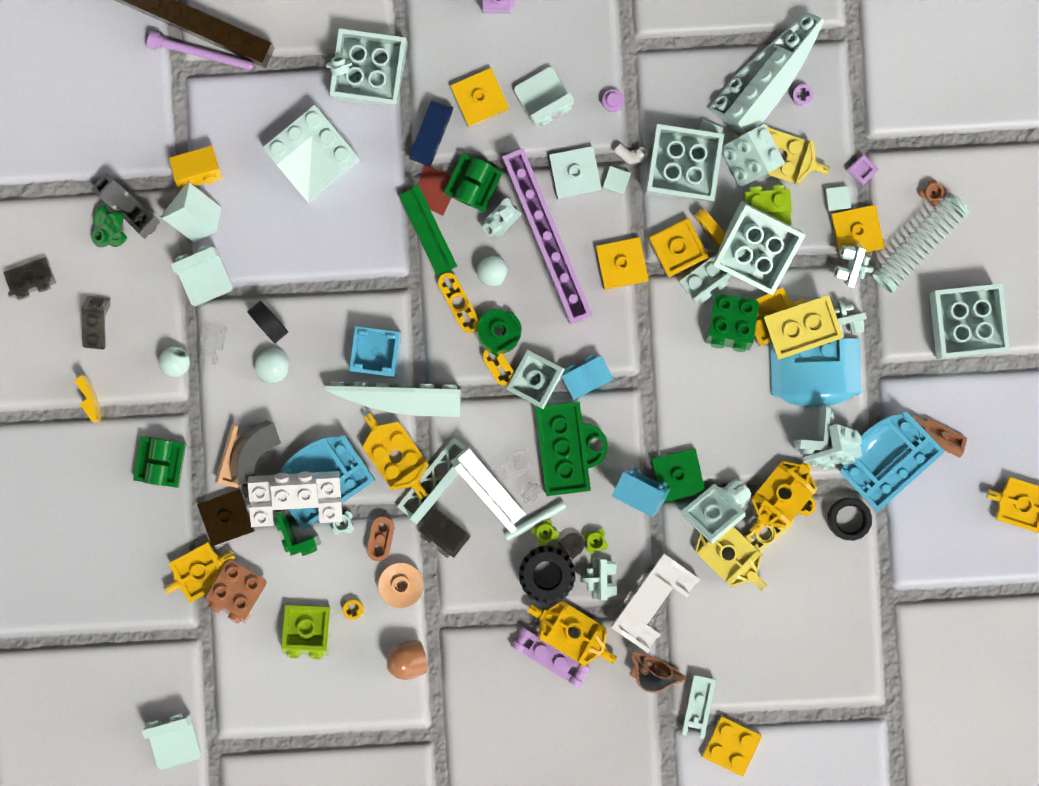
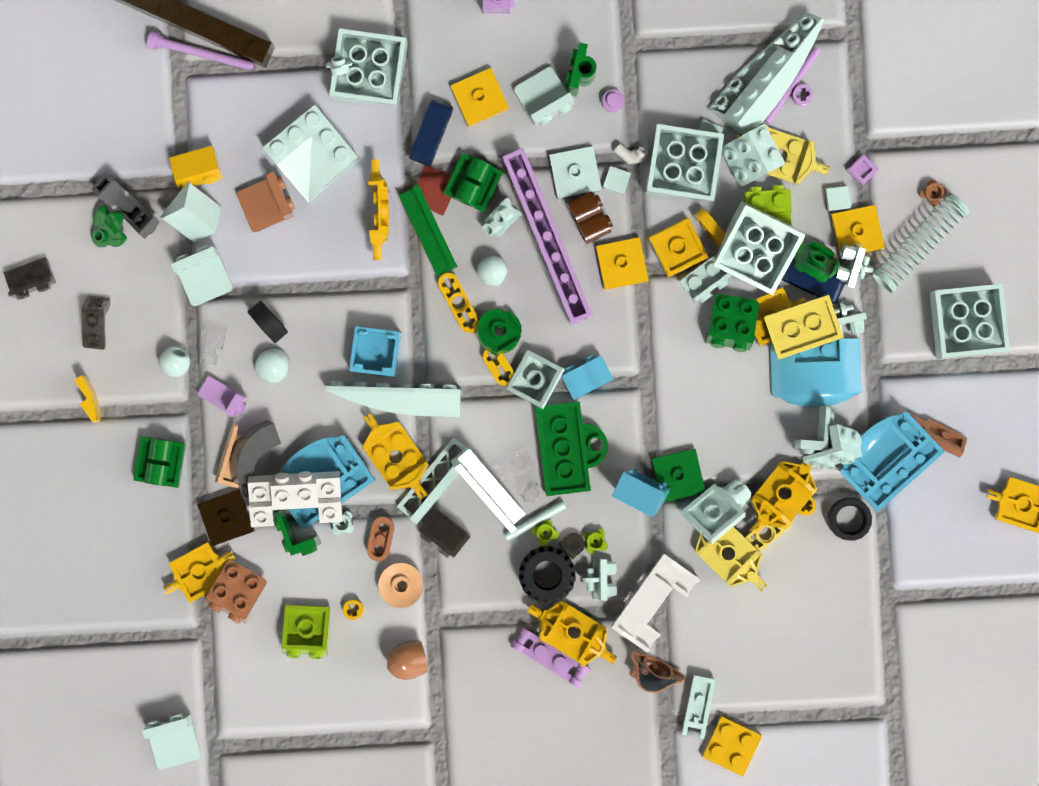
none -> lavender bracket [198,376,247,417]
none -> nougat bracket [237,172,295,232]
none -> yellow plate [368,159,390,261]
none -> green plate [565,42,597,97]
none -> reddish brown brick [567,191,613,245]
none -> lavender bar [764,46,821,124]
none -> dark blue beam [782,258,846,305]
none -> green plate [794,241,840,283]

